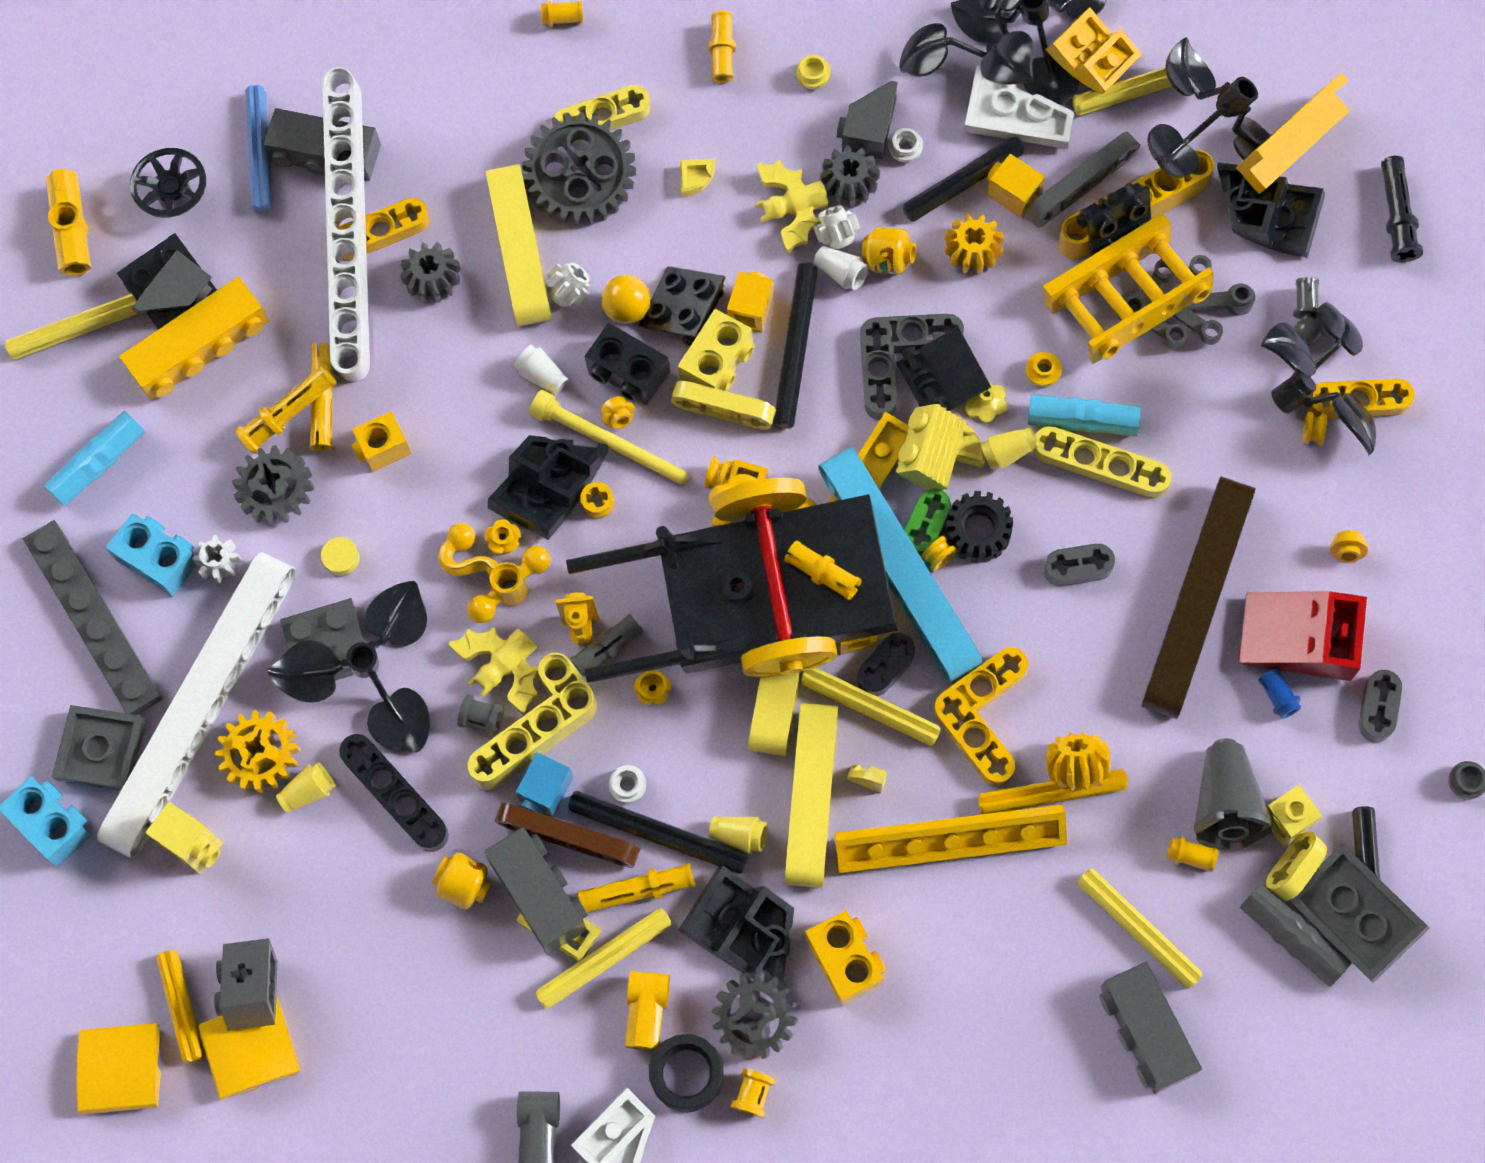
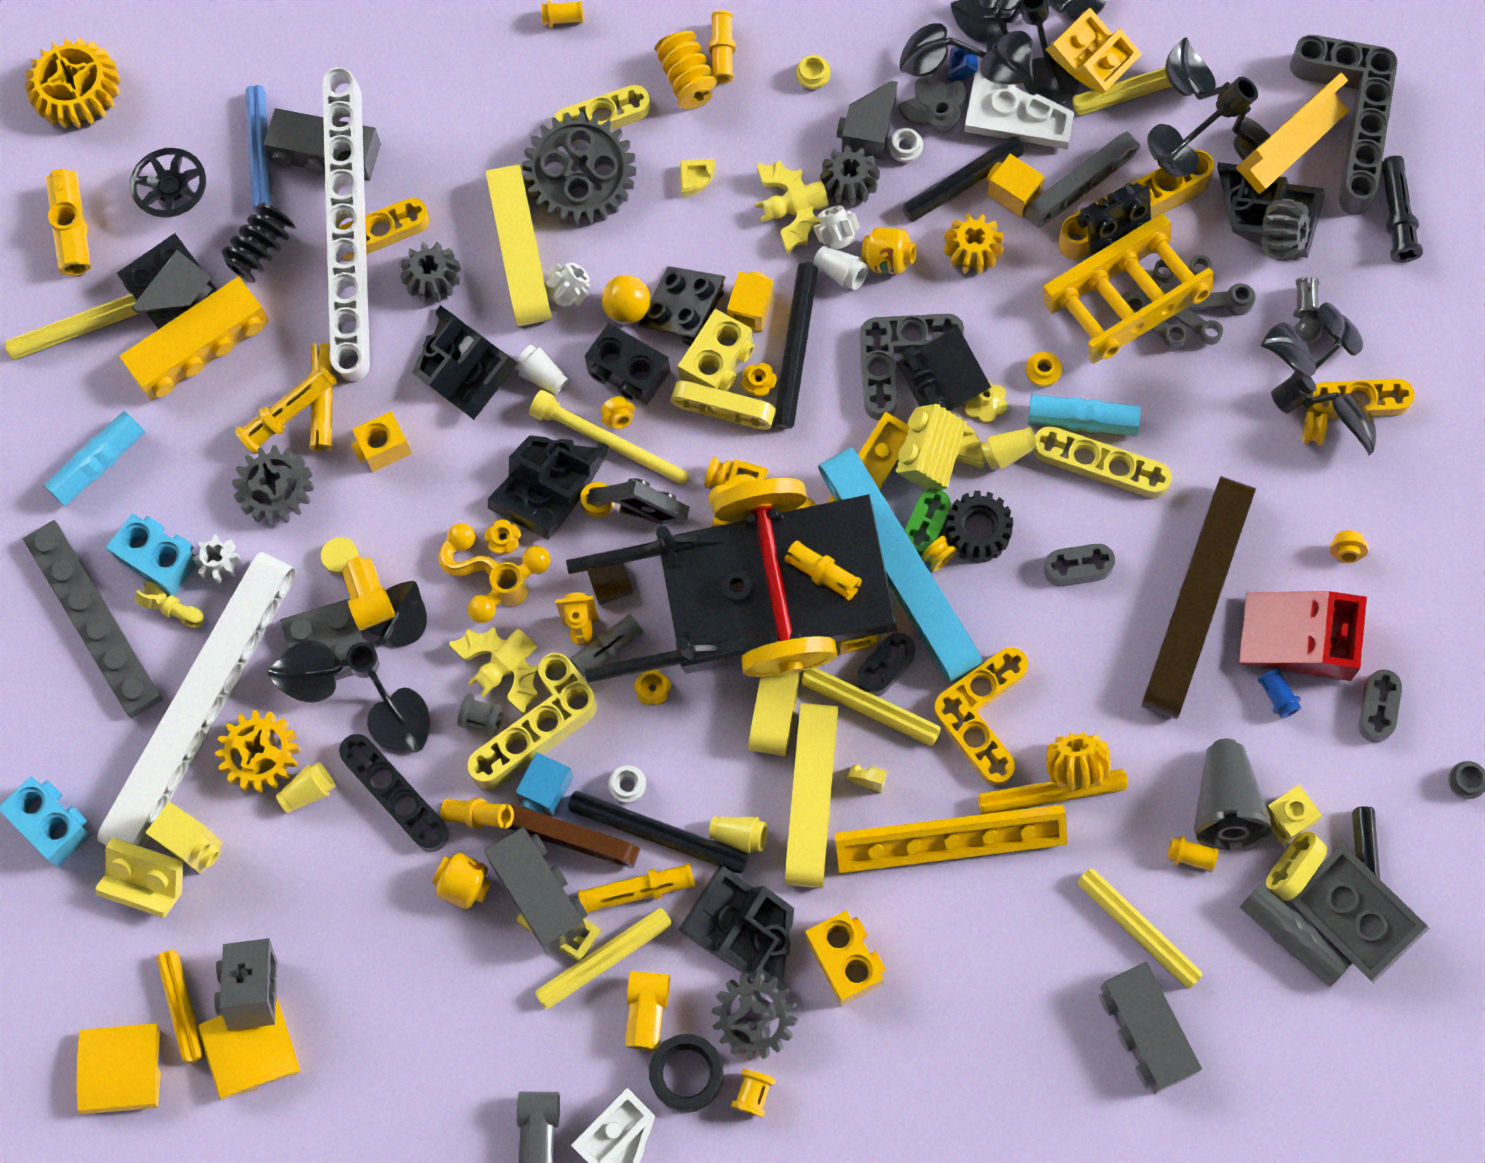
dark grey plate [52,705,146,791] -> none
none -> yellow gear [24,37,120,129]
none -> light yellow bracket [95,837,183,918]
none -> light yellow piece [135,581,204,629]
none -> black piece [222,203,296,284]
none -> yellow piece [342,556,395,631]
none -> black slope [412,305,518,420]
none -> yellow pin [440,798,514,829]
none -> black wing [587,478,690,525]
none -> dark brown tile [587,563,634,605]
none -> yellow piece [654,30,716,110]
none -> yellow plate [741,363,777,397]
none -> dark grey plate [898,75,967,132]
none -> blue tile [947,47,978,81]
none -> dark grey gear [1261,199,1310,261]
none -> dark grey beam [1290,35,1398,215]

